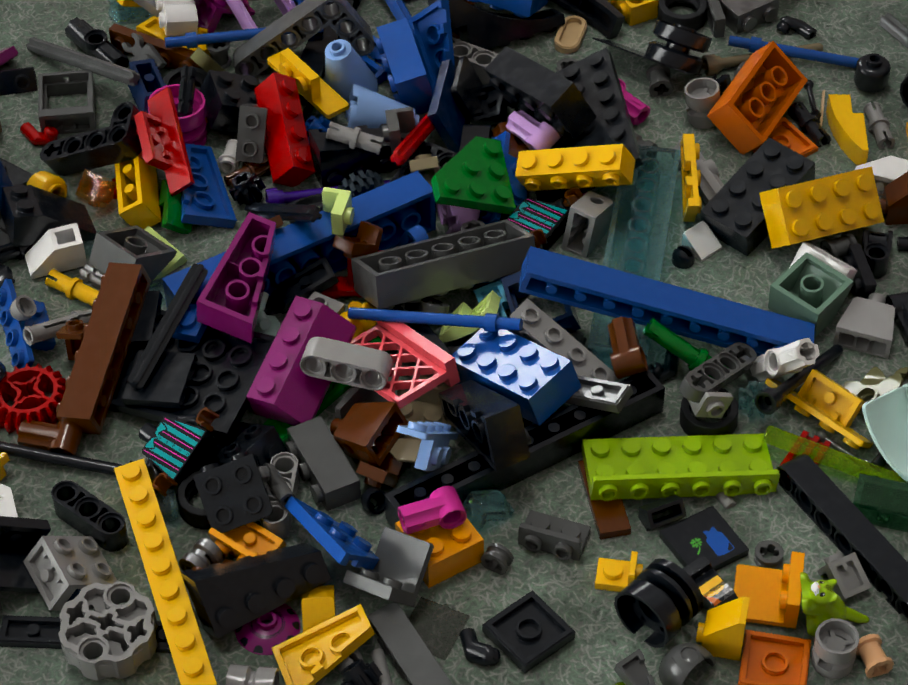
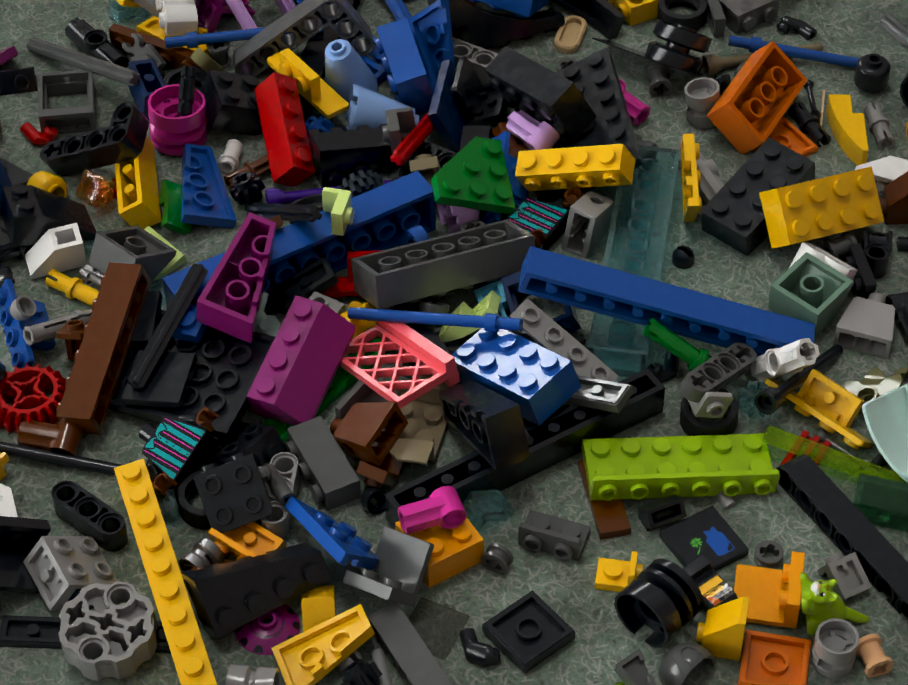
red bracket [134,87,194,196] -> none
dark grey bracket [235,103,268,163] -> none
light grey beam [299,337,393,391] -> none
light grey pin [325,121,384,155] -> none
reddish brown bracket [333,221,383,258] -> none
light blue bracket [396,421,459,471] -> none
reddish brown piece [607,316,648,380] -> none
white slope [682,221,722,262] -> none

